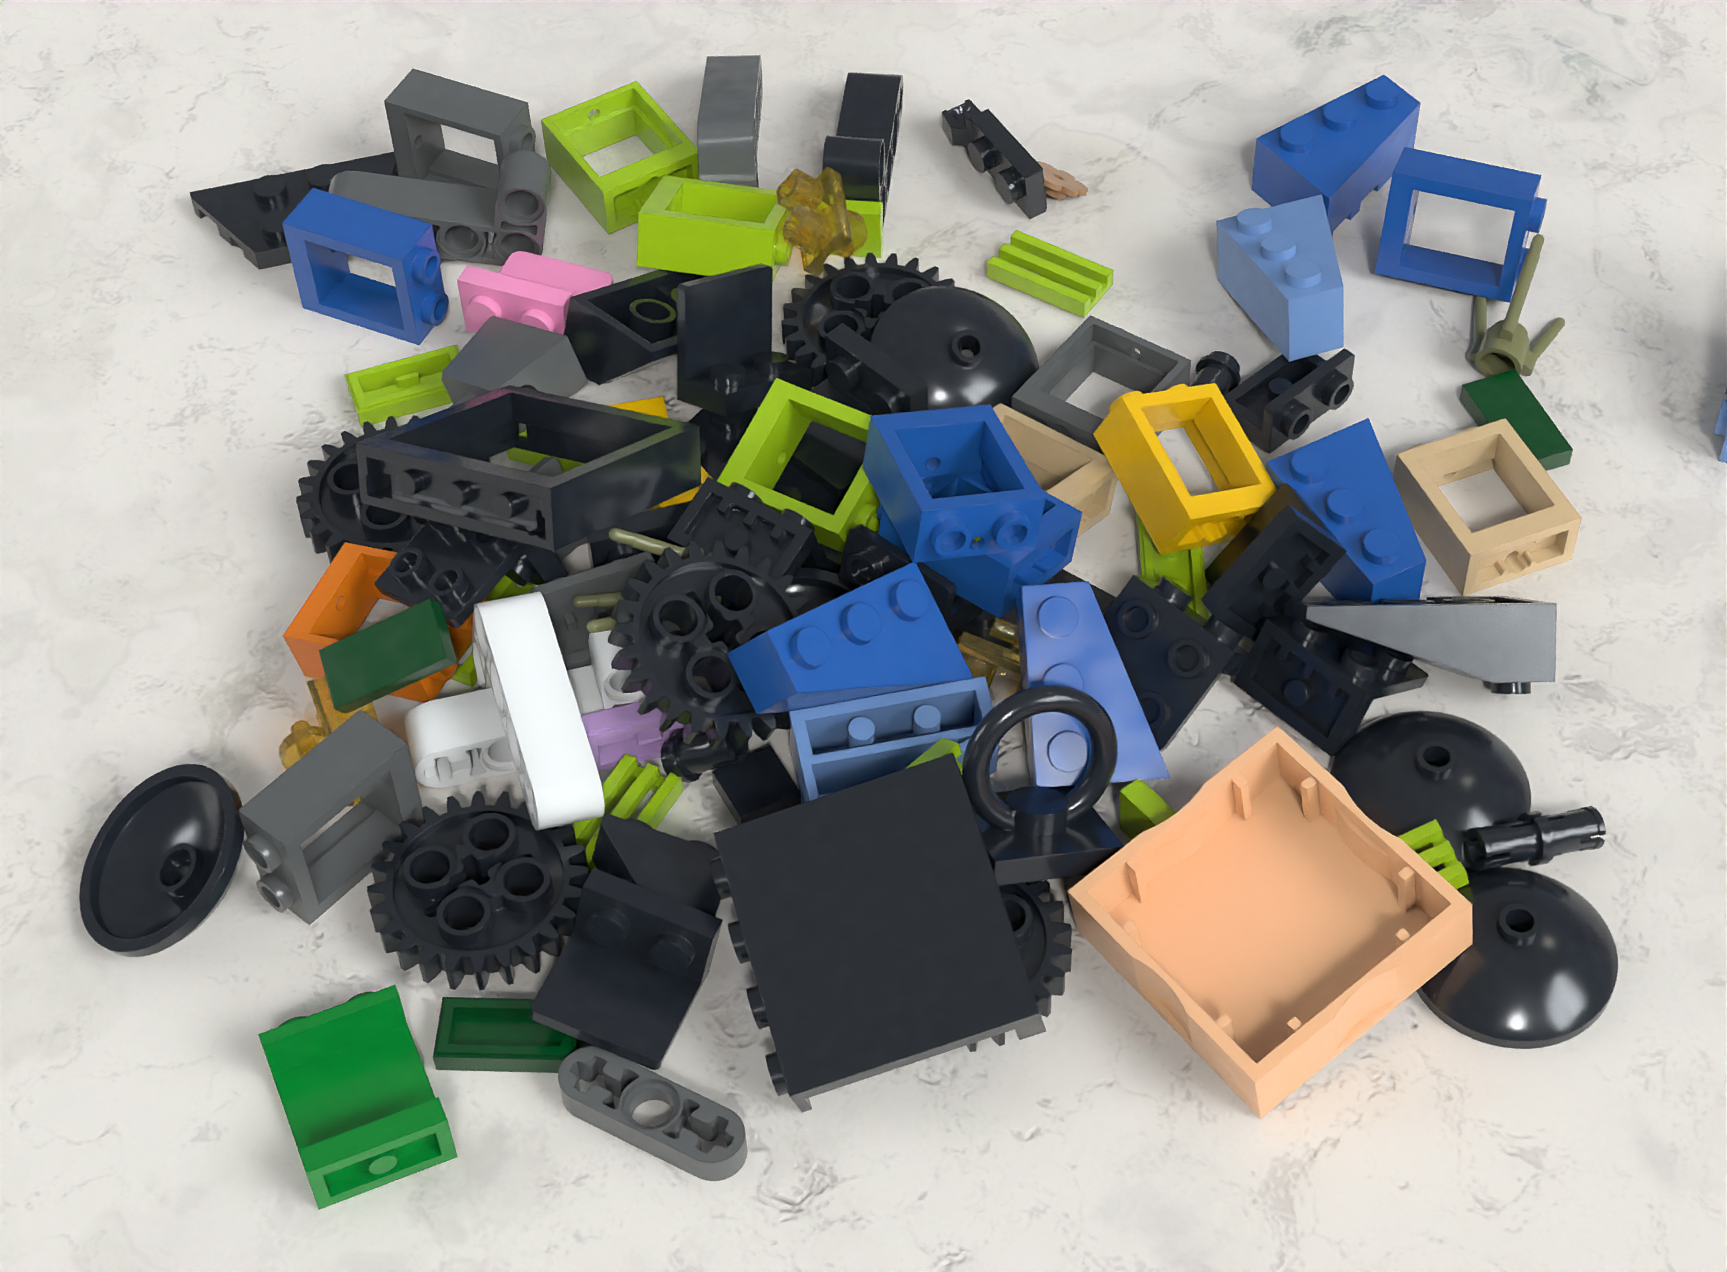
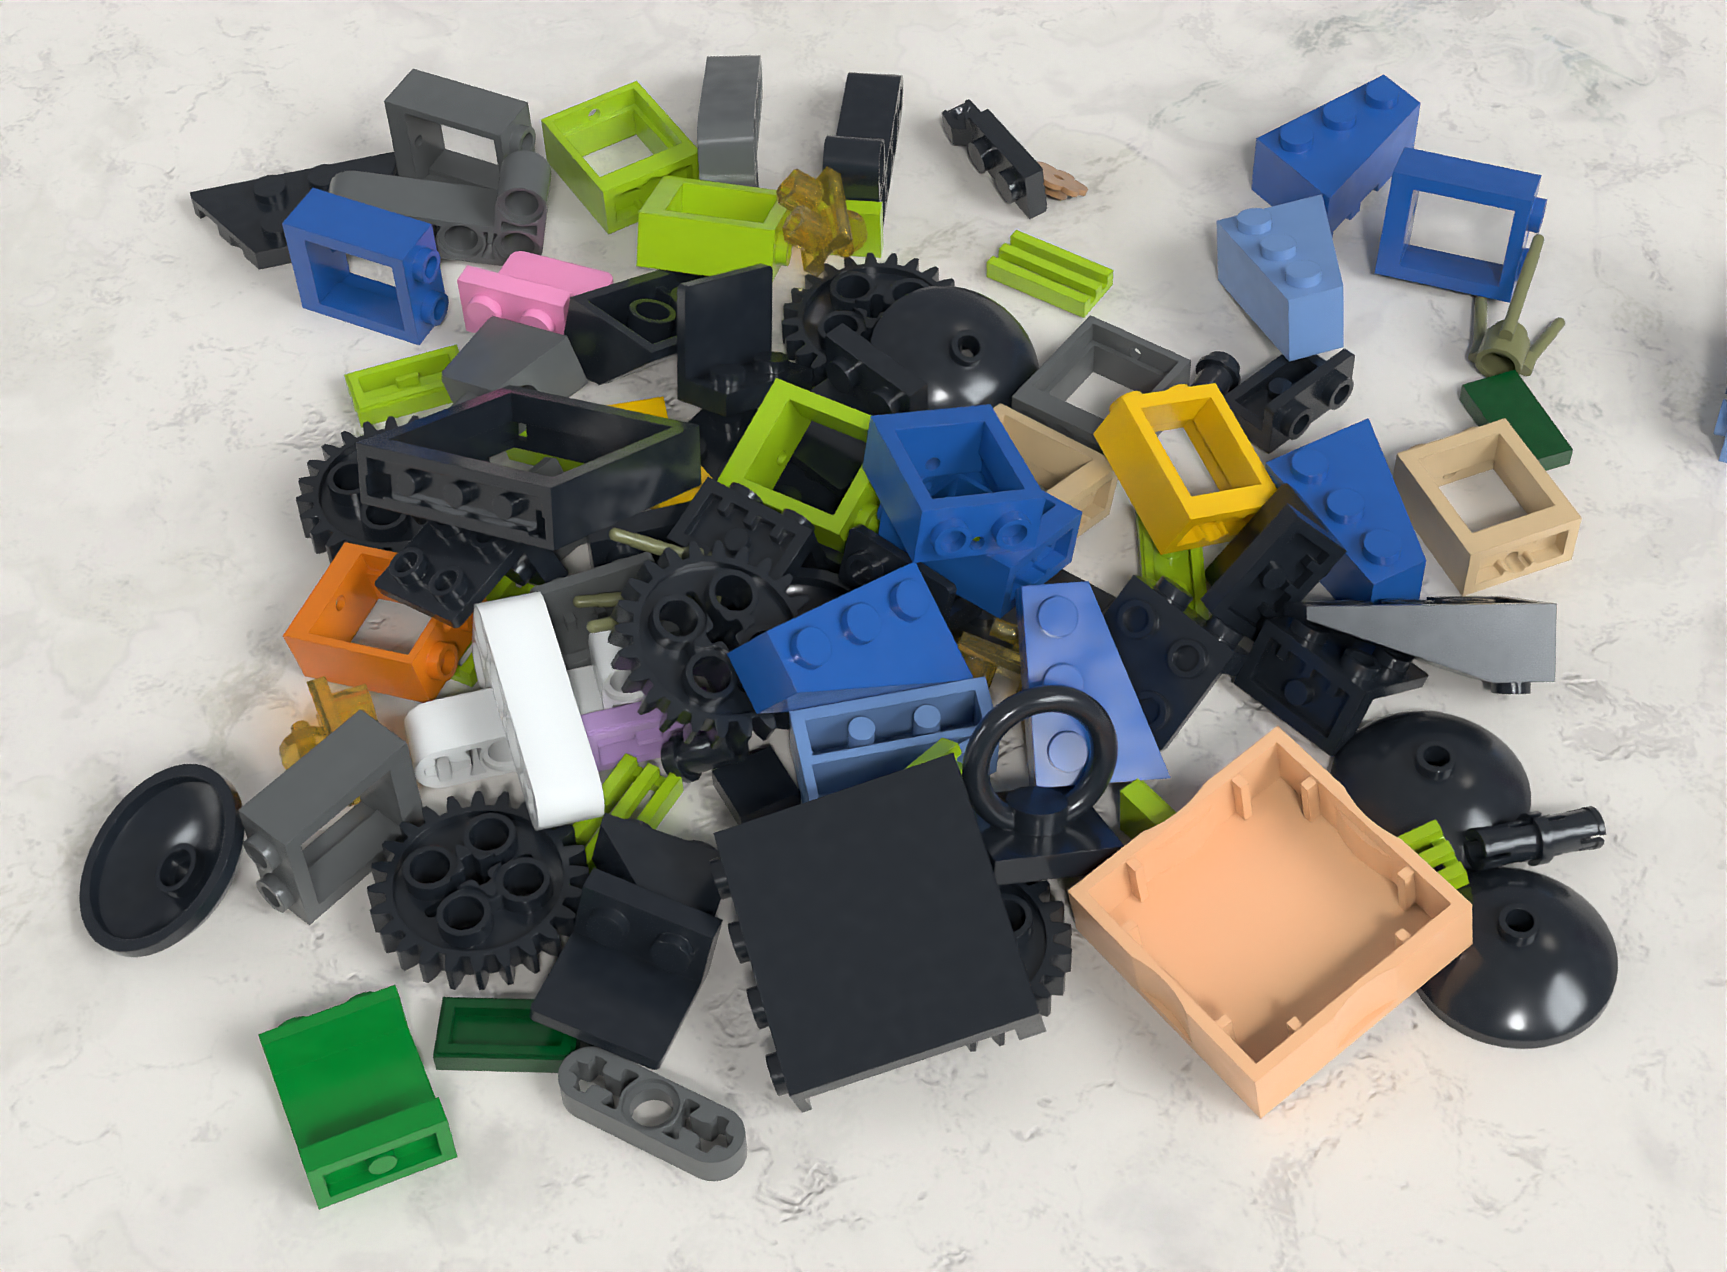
dark green tile [319,599,458,714] -> none

